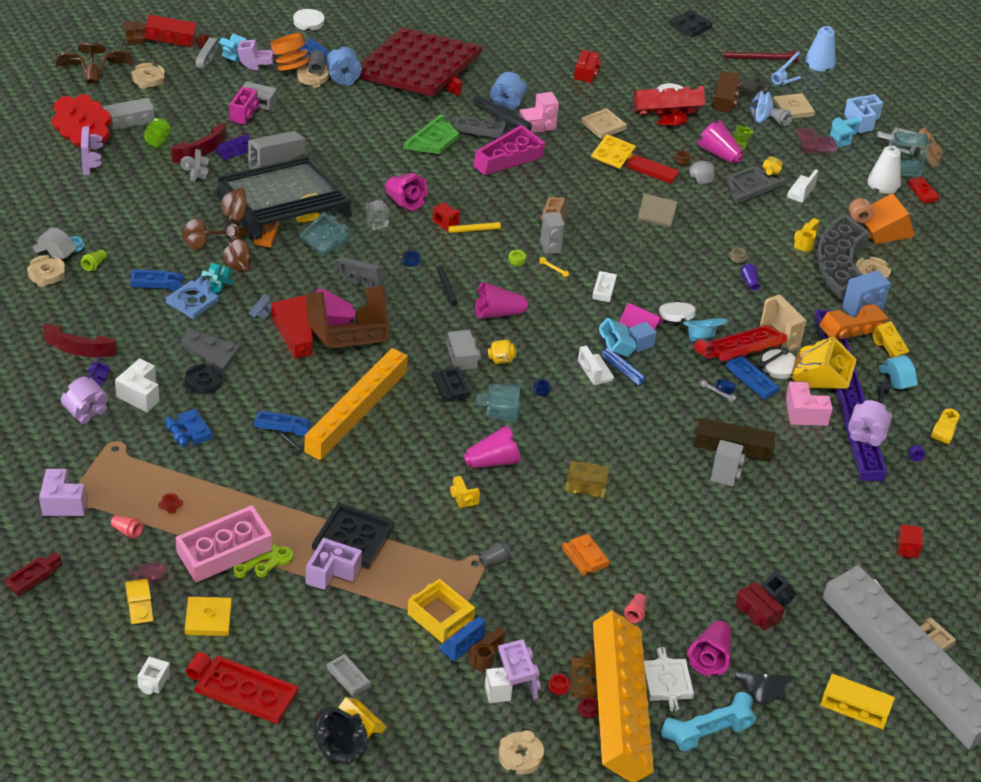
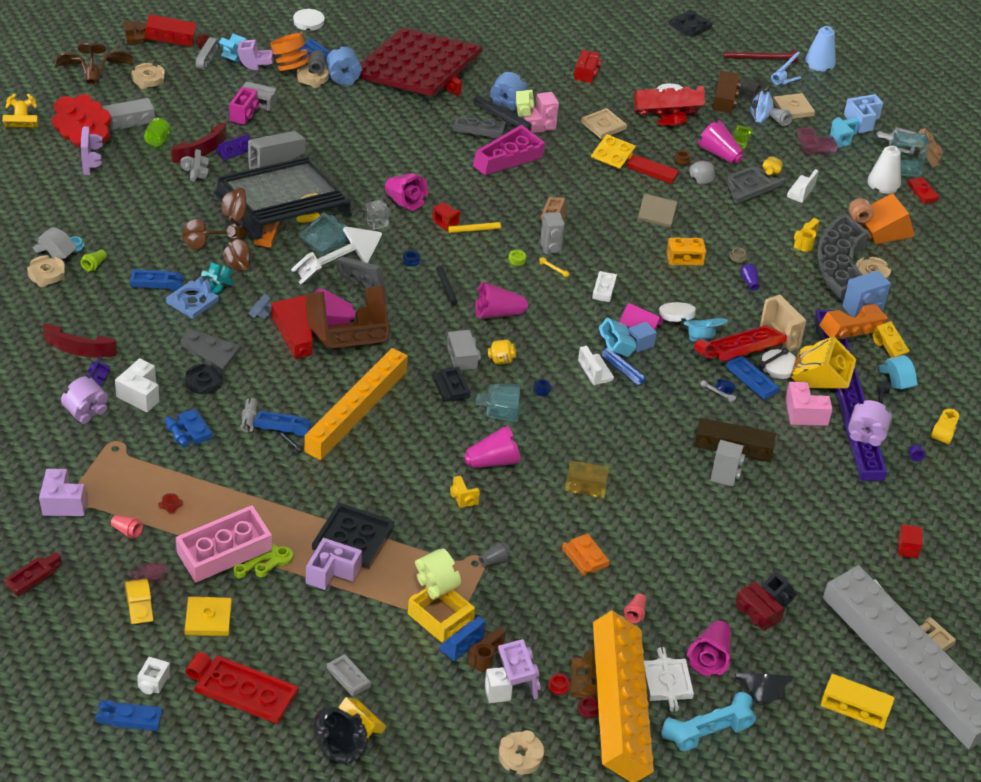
bright green wing [403,114,459,154] -> none
none -> yellow piece [2,94,39,128]
none -> blue hinge [95,700,163,731]
none -> light grey pin [241,398,258,433]
none -> white piece [291,227,382,285]
none -> yellowish green brick [415,548,461,600]
none -> yellowish green brick [516,90,534,117]
none -> light orange brick [666,237,706,265]

